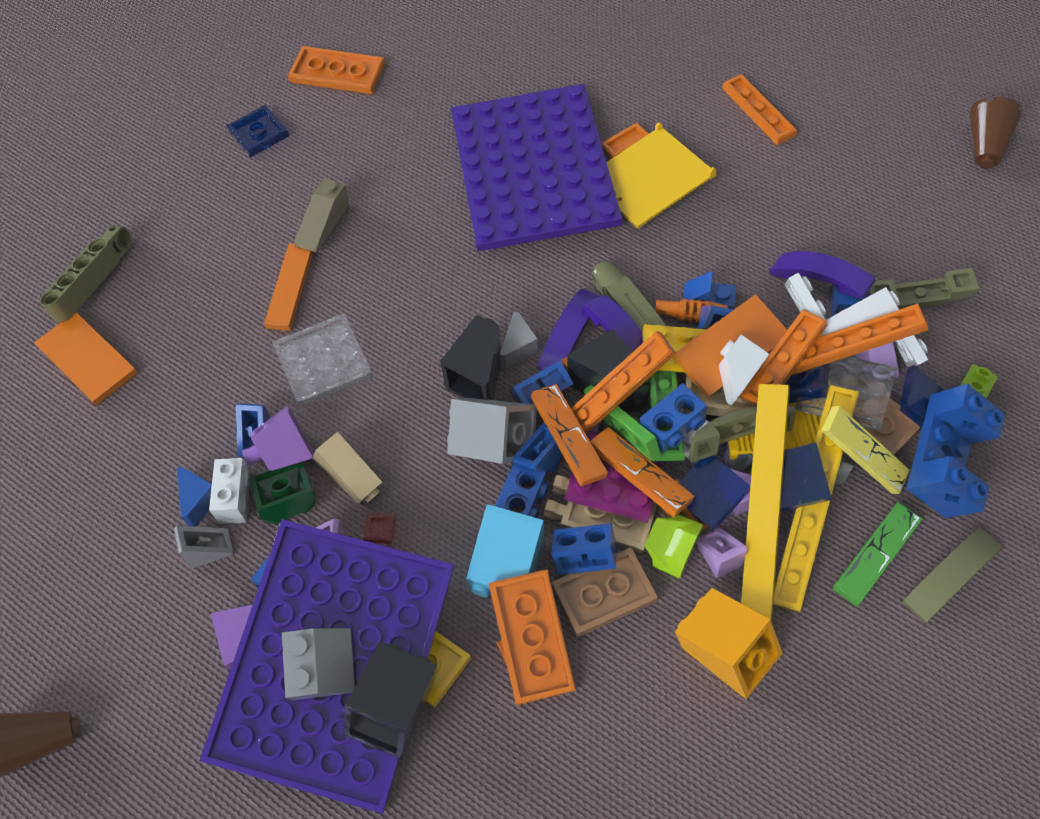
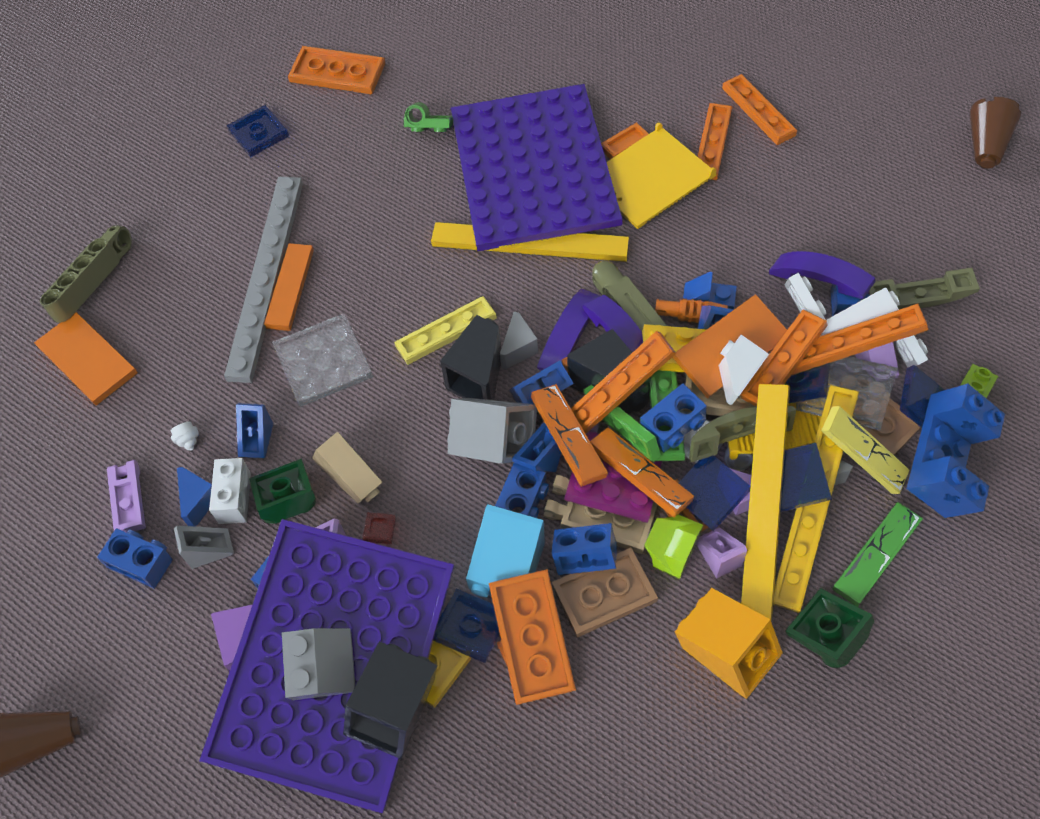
medium lavender torso [242,406,313,471] -> none
dark tan slope [294,179,349,253] -> none
olive slope [902,527,1003,624] -> none
none -> blue brick [97,528,173,589]
none -> lavender plate [107,460,146,532]
none -> white plate [171,422,199,451]
none -> light grey plate [224,177,303,383]
none -> light yellow tile [394,296,497,365]
none -> bright green plate [404,102,453,132]
none -> yellow tile [431,222,629,262]
none -> clear blue tile [433,588,500,663]
none -> orange tile [697,103,733,181]
none -> dark green slope [785,588,874,668]

